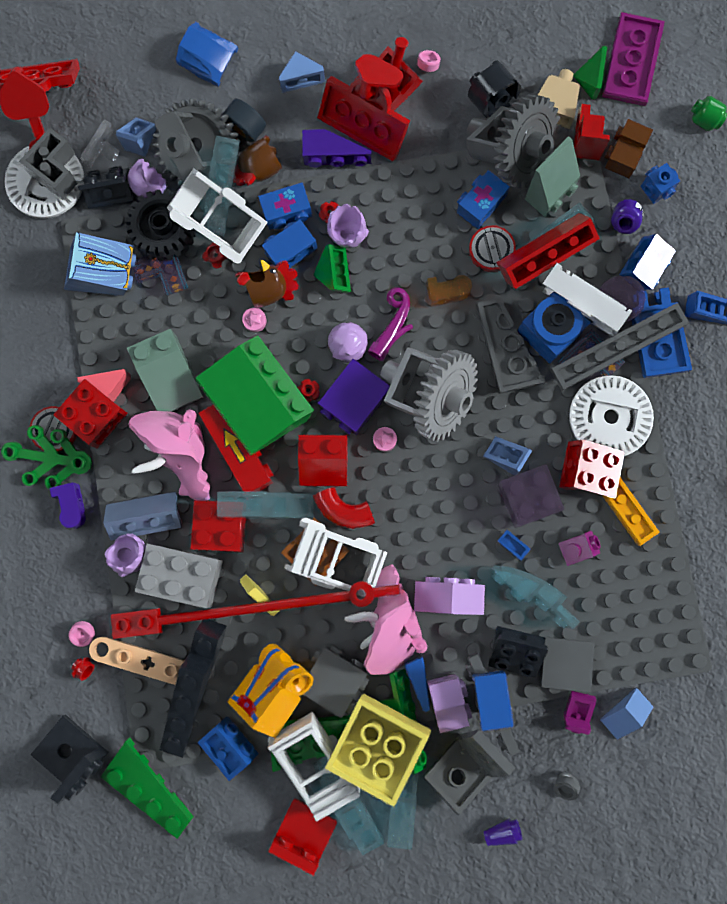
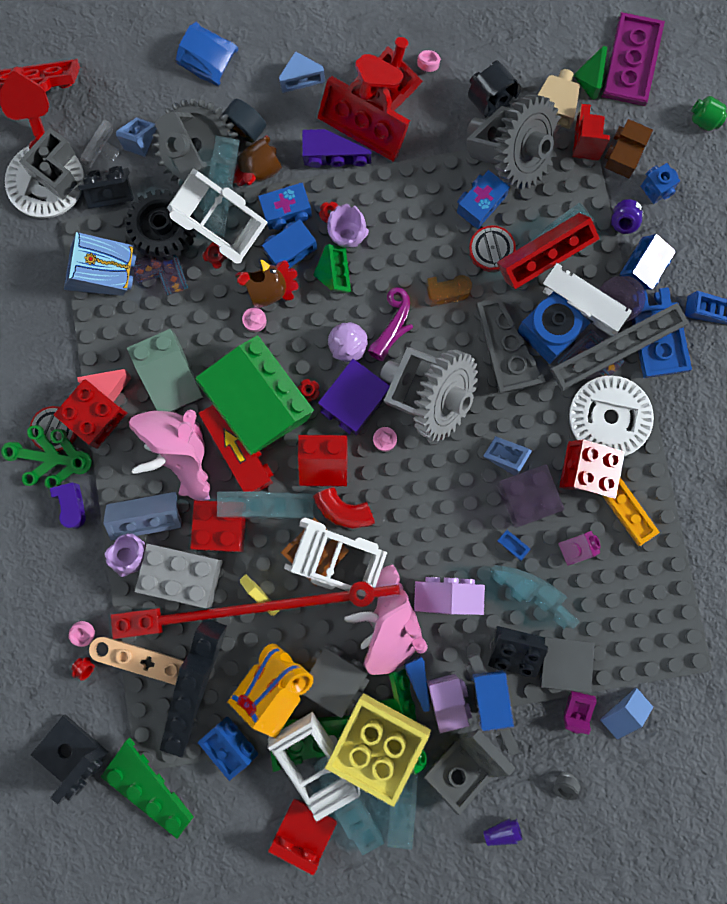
lavender hair [127,159,167,198] -> none
sand green slope [525,136,580,217] -> none

